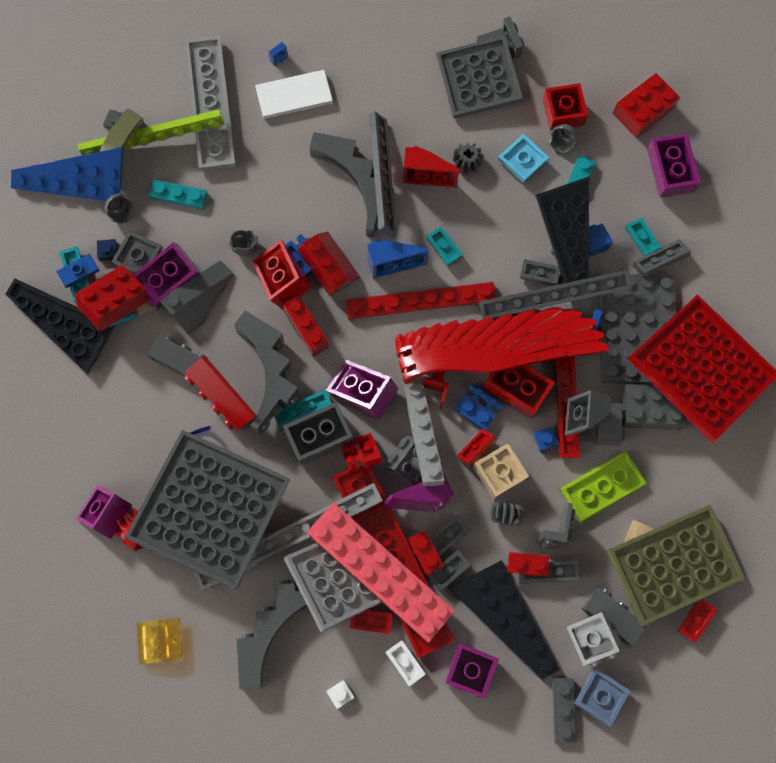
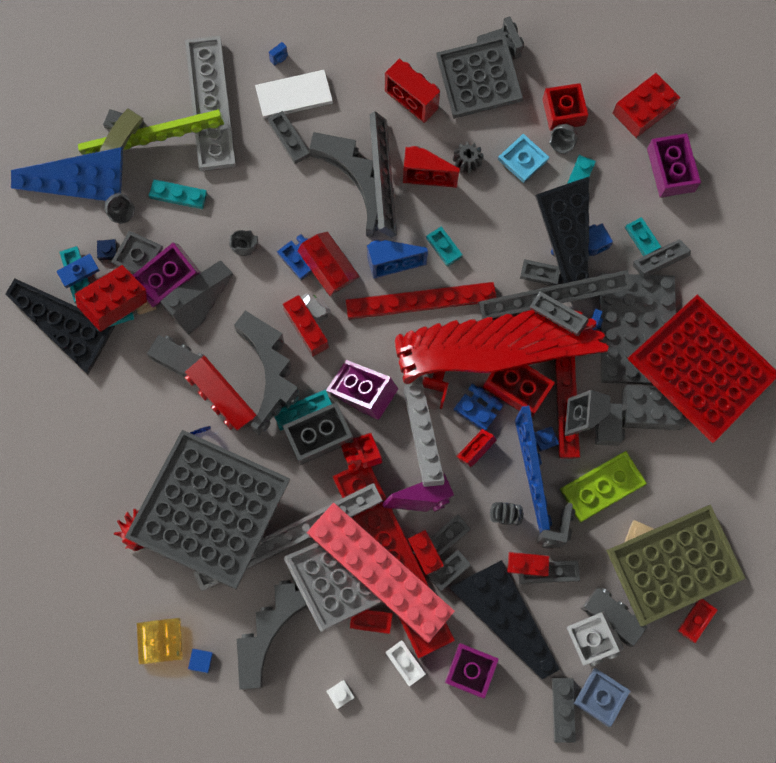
magenta slope [76,485,132,539] -> none
red slope [252,240,311,310] -> none
dark grey bracket [384,436,442,486] -> none
tan piece [473,443,529,501] -> none
none -> blue tile [188,649,213,673]
none -> dark grey plate [267,111,310,164]
none -> light grey rock [301,293,331,324]
none -> red brick [385,58,440,123]
none -> blue wing [515,405,552,533]
none -> dark grey plate [530,291,589,336]

